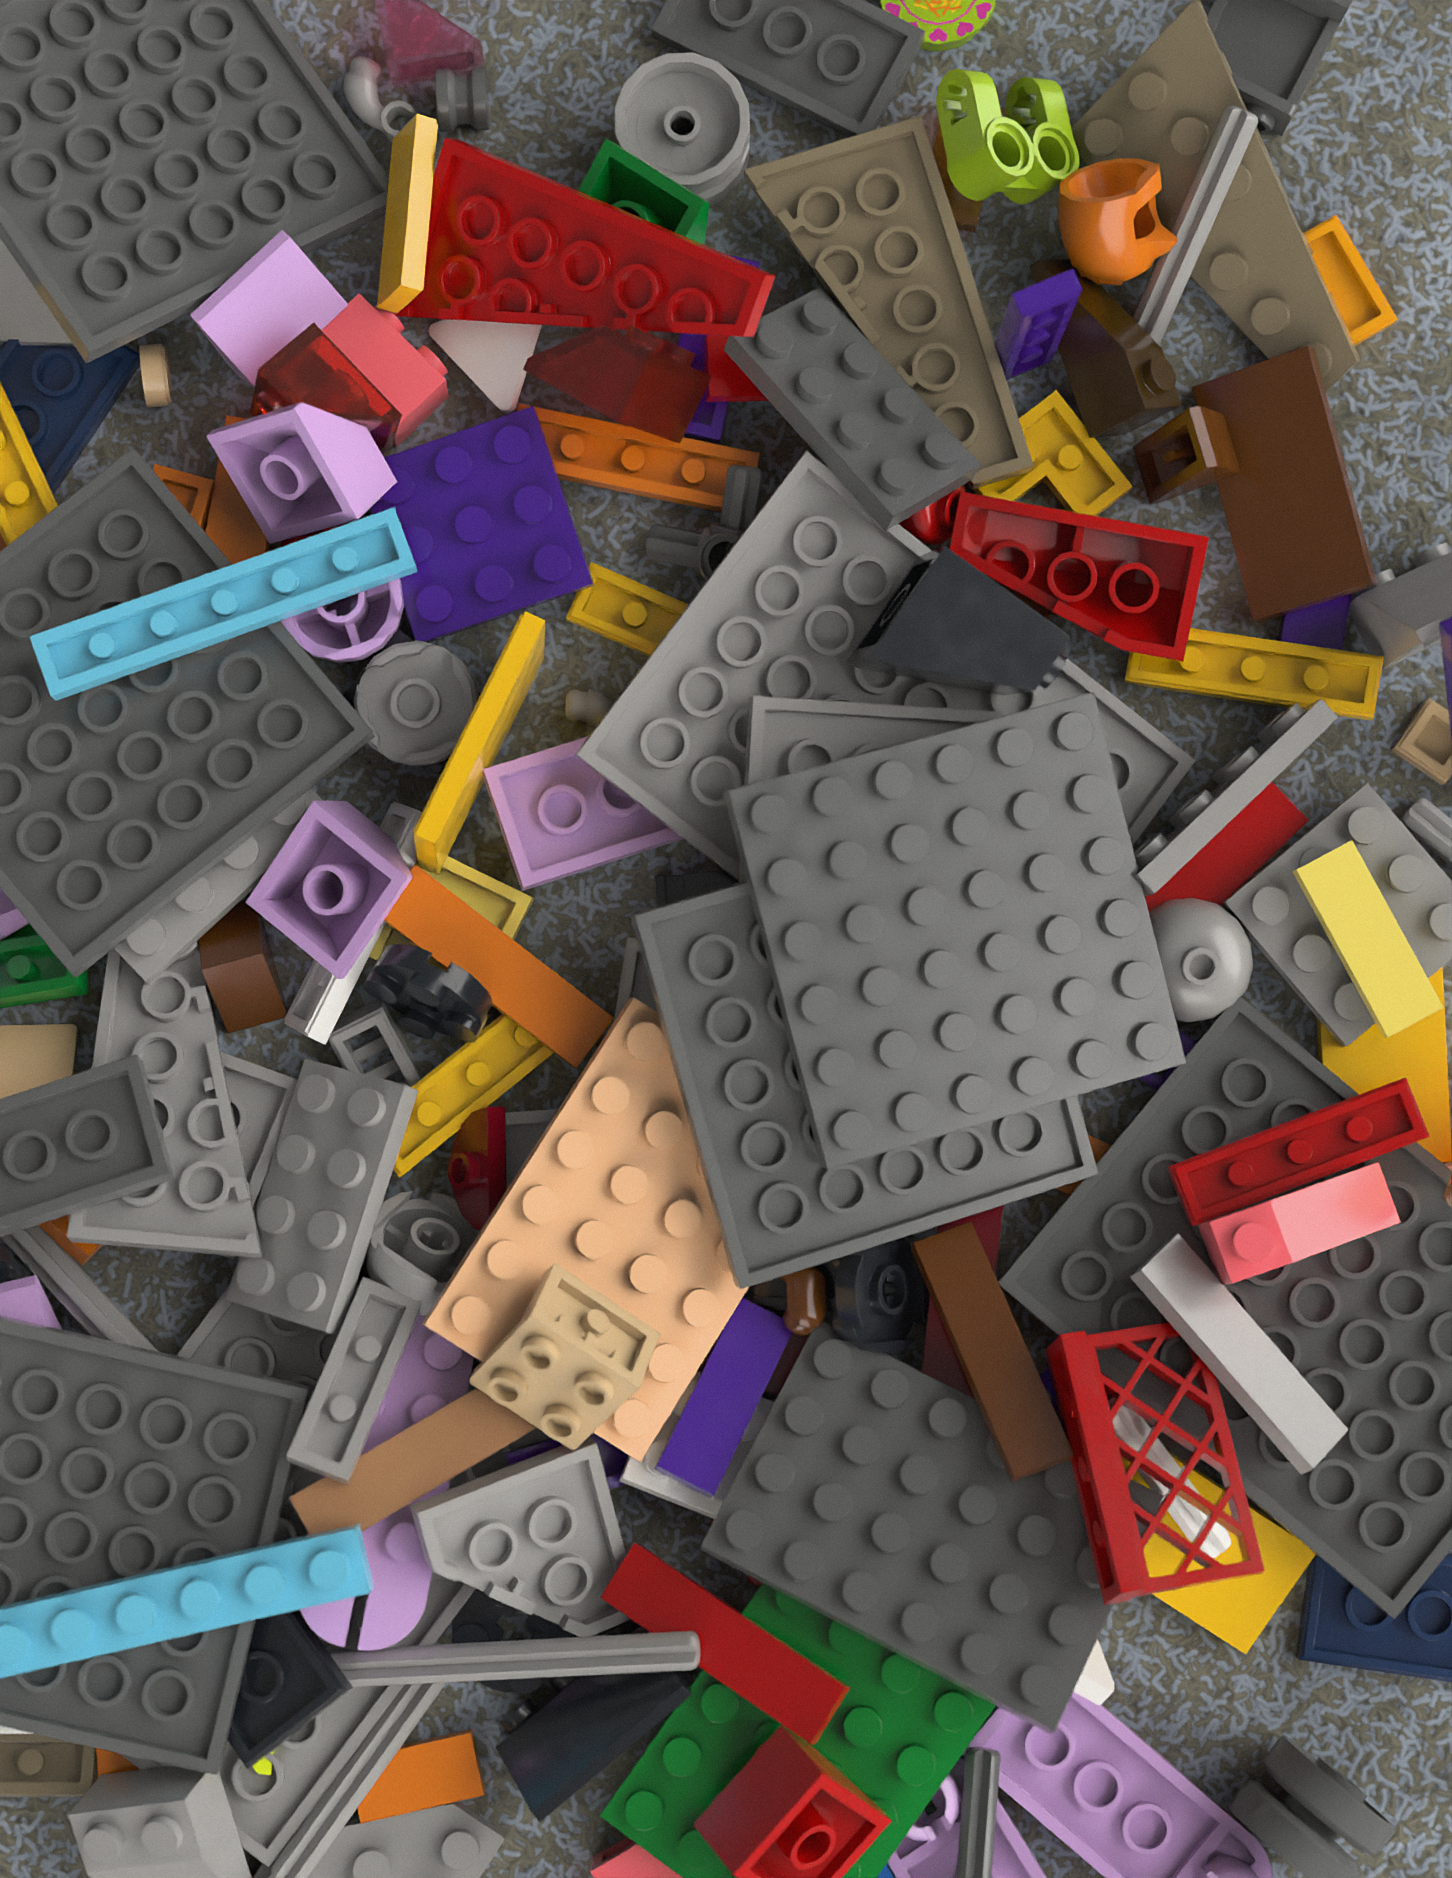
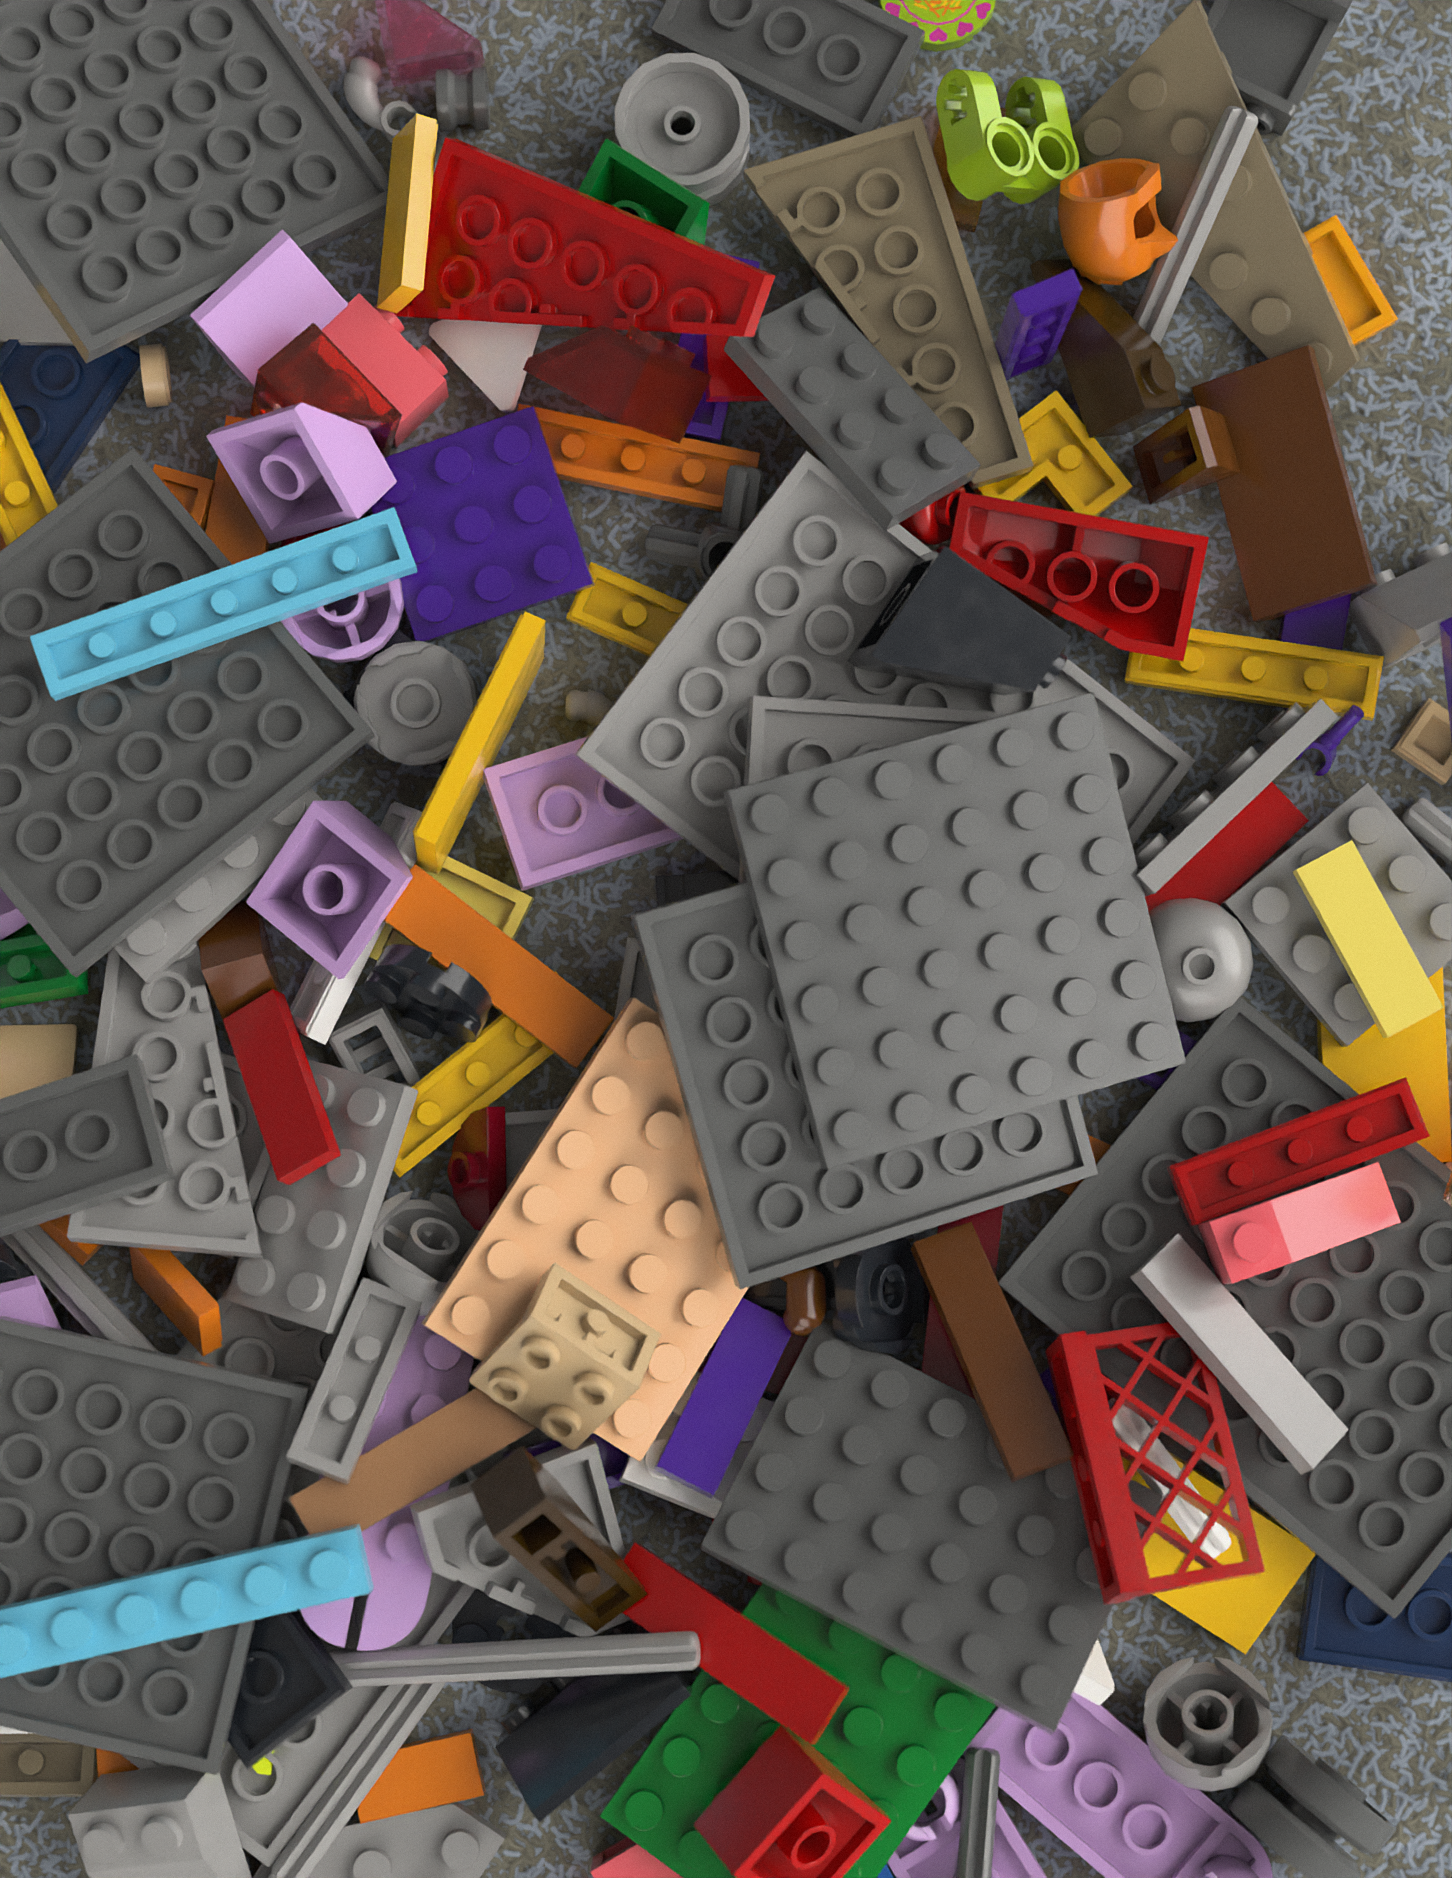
none -> orange tile [130,1247,222,1357]
none -> red tile [223,989,341,1185]
none -> dark brown slope [470,1446,647,1632]
none -> light grey cylinder [1143,1657,1273,1791]
none -> dark purple hand [1296,705,1364,776]

